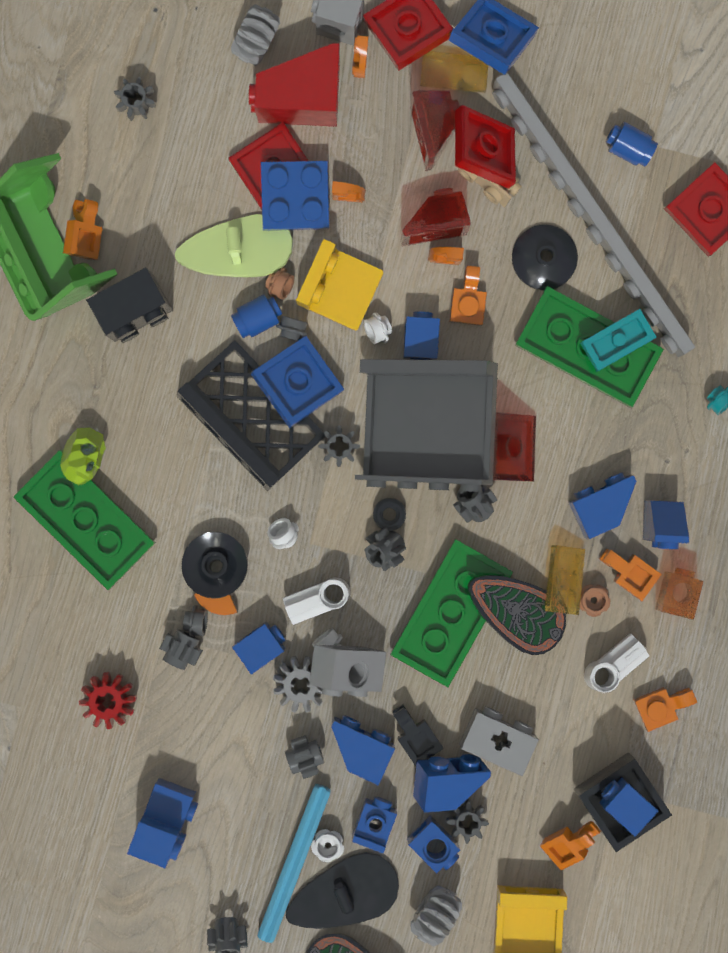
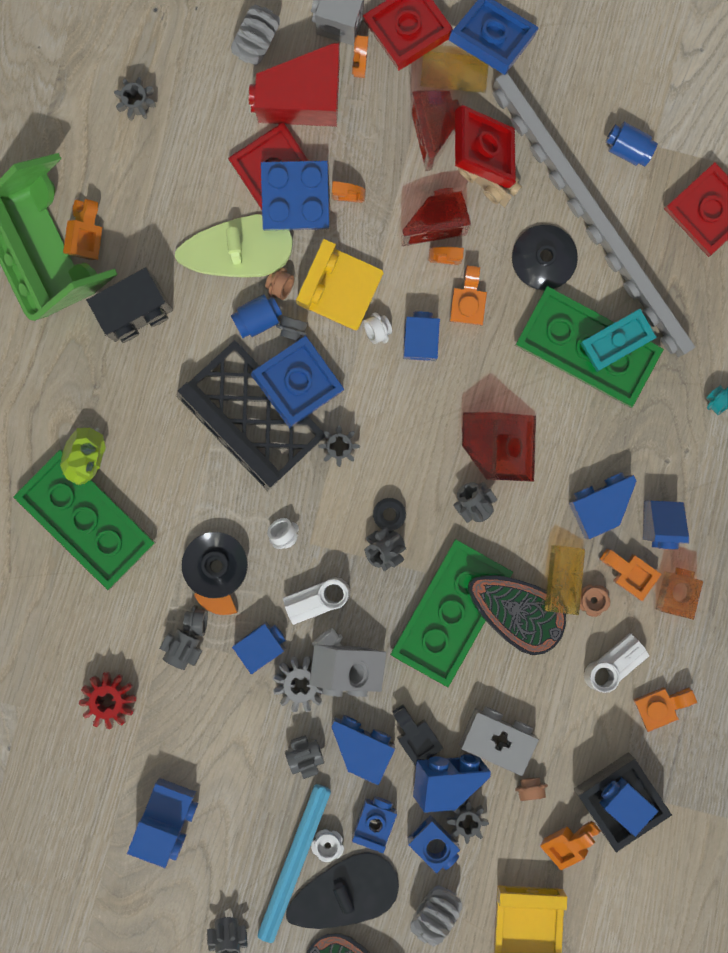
dark grey panel [355,359,498,492] -> none
none -> nougat plate [515,777,548,801]

